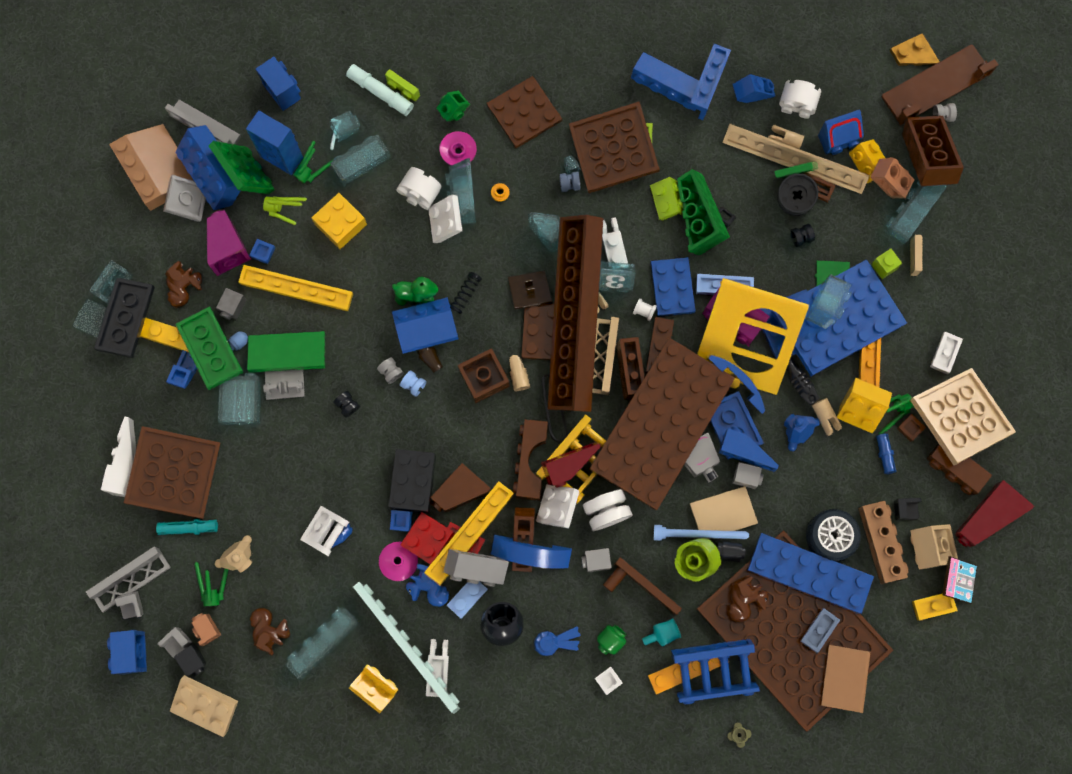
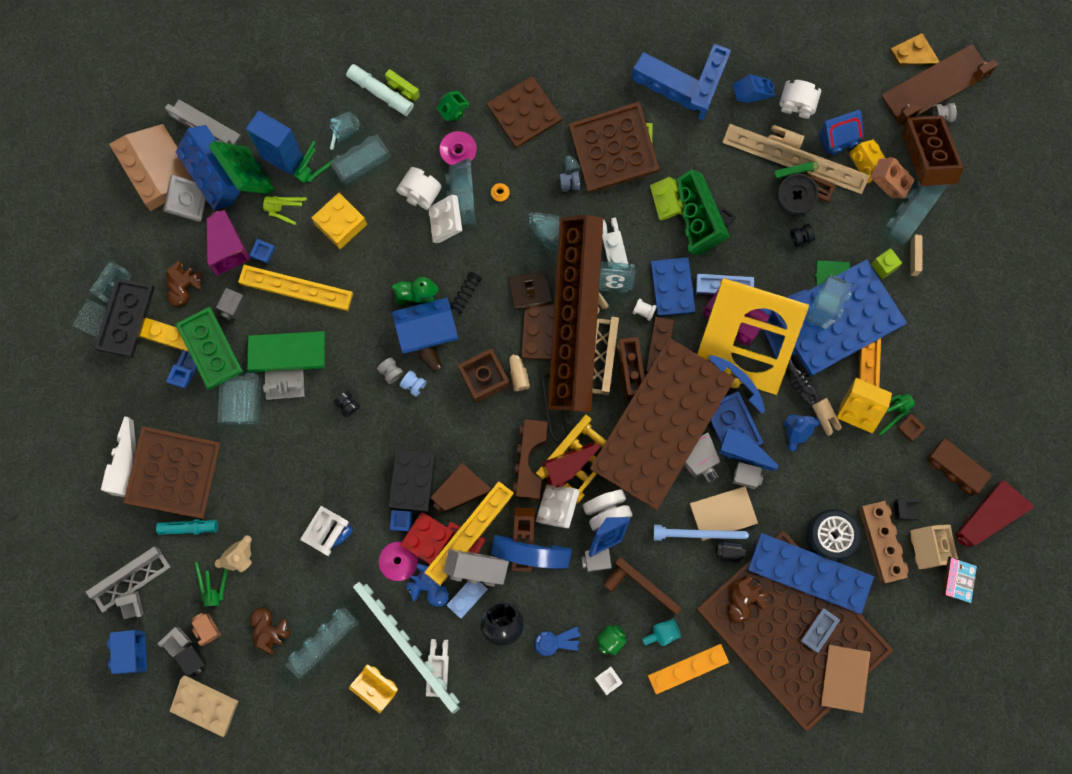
medium blue cylinder [228,331,248,351] -> none
blue brick [256,57,301,111] -> none
blue fence [671,639,760,704] -> none
lime brick [675,538,721,582] -> none
olive plate [727,723,752,748] -> none
blue pin [876,434,897,474] -> none
tan plate [910,368,1016,465] -> none
yellow plate [912,594,958,621] -> none
white plate [930,332,963,375] -> none
none -> blue slope [588,517,630,558]

